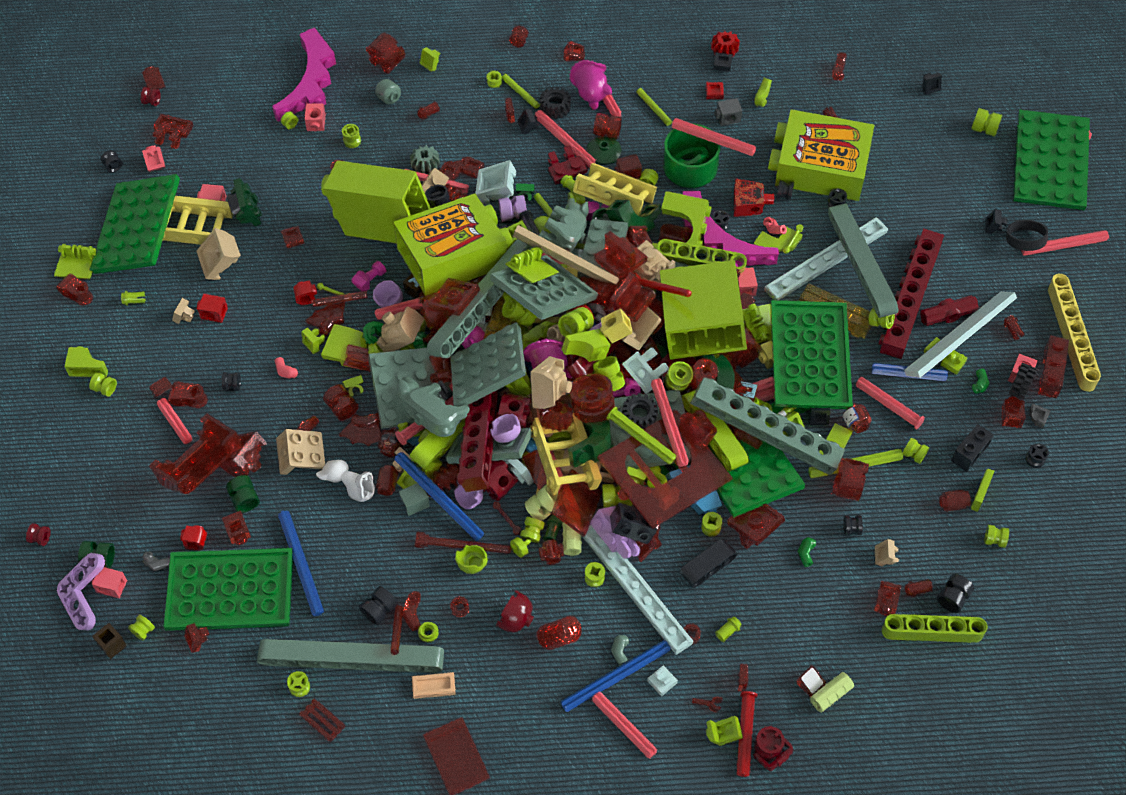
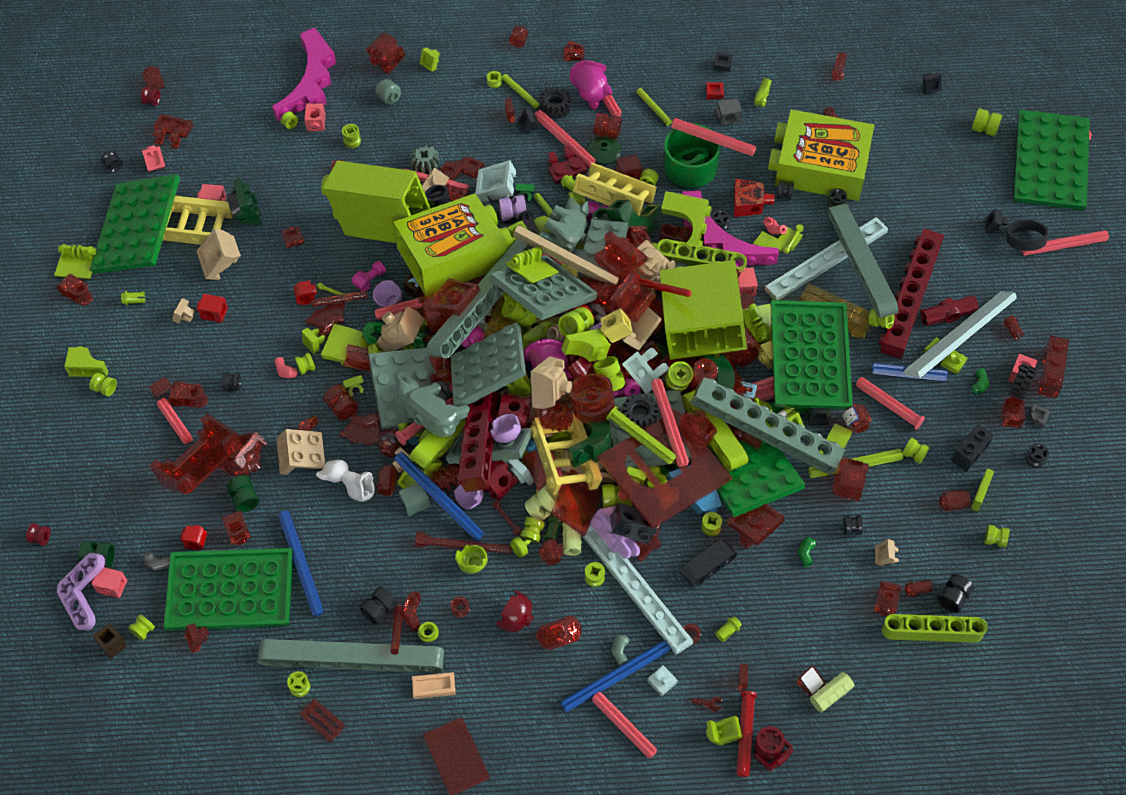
clear red pin [417,101,440,120] -> none
red gear [711,30,740,57] -> none
light yellow beam [1048,274,1101,392] -> none
none -> lime wheel [295,352,316,375]

